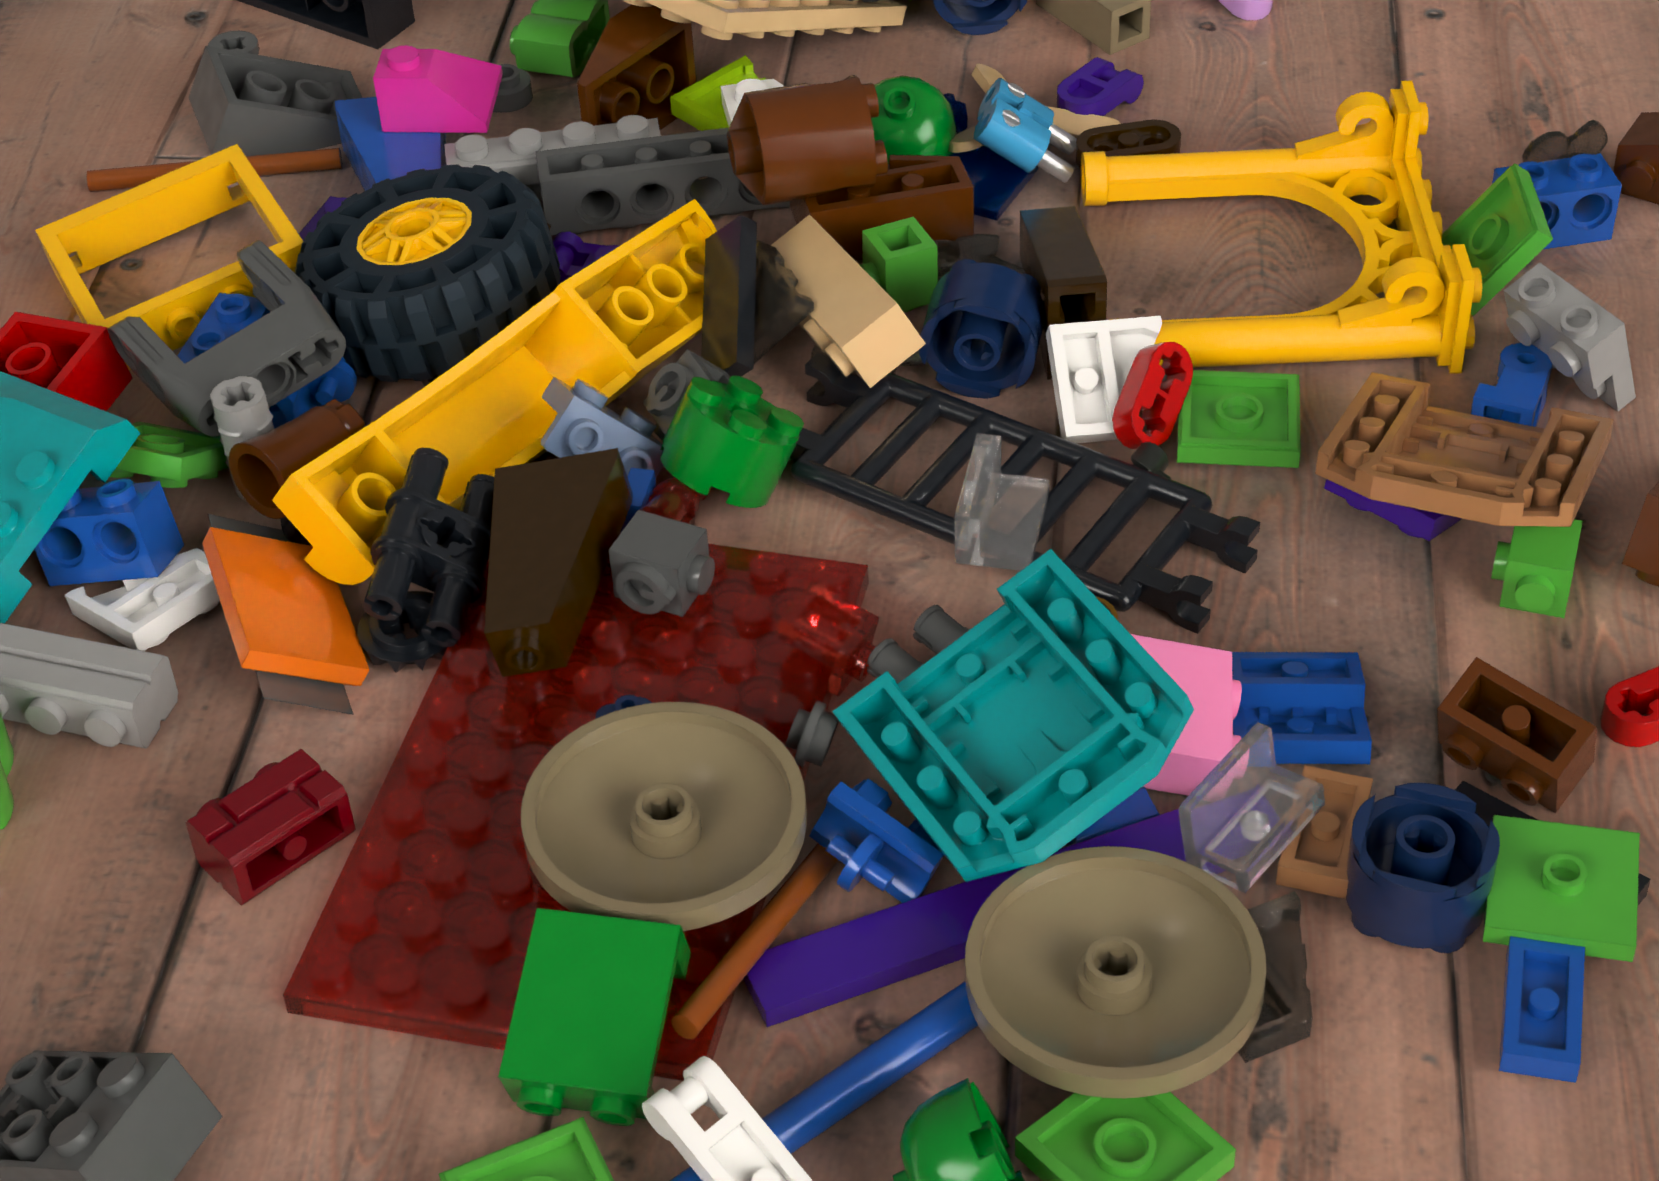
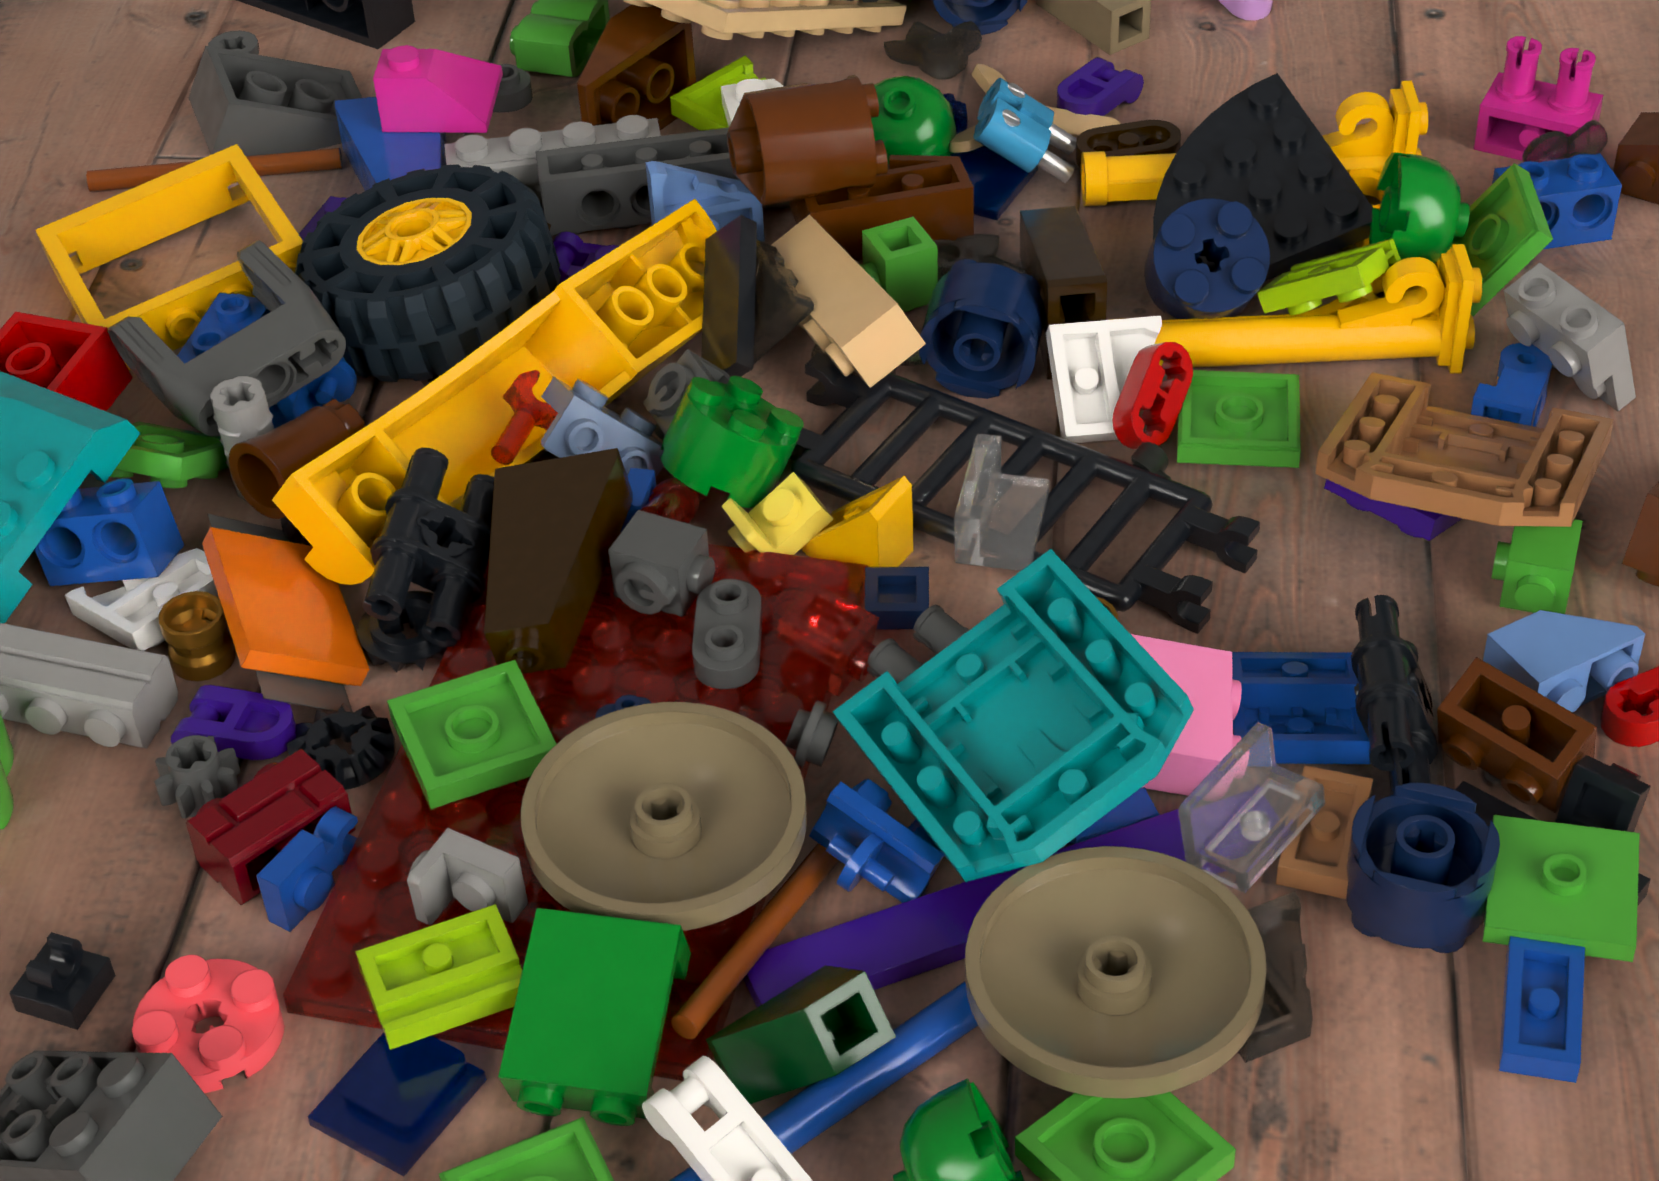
none -> black tile [9,932,116,1030]
none -> coral plate [132,955,285,1093]
none -> dark grey gear [154,735,241,818]
none -> pearl gold wheel [159,591,235,682]
none -> dark purple plate [171,685,296,760]
none -> blue plate [256,806,364,932]
none -> black gear [287,702,396,790]
none -> clear blue piece [307,1032,487,1176]
none -> lime plate [355,904,522,1050]
none -> bright green plate [387,660,556,810]
none -> light grey bracket [407,828,528,925]
none -> clear red bar [491,370,558,465]
none -> medium blue wing [645,161,765,242]
none -> dark grey plate [692,579,763,689]
none -> dark green slope [706,965,896,1104]
none -> light yellow bracket [722,472,834,569]
none -> yellow slope [801,476,913,580]
none -> dark blue plate [864,567,929,630]
none -> clear smoke plate [883,21,982,80]
none -> dark blue brick [1144,199,1270,319]
none -> black plate [1153,73,1373,282]
none -> lime plate [1257,238,1401,315]
none -> black pin [1351,595,1438,796]
none -> green cylinder [1369,152,1470,267]
none -> dark pink brick [1474,36,1604,162]
none -> medium blue slope [1483,610,1645,713]
none -> black tile [1555,755,1651,832]

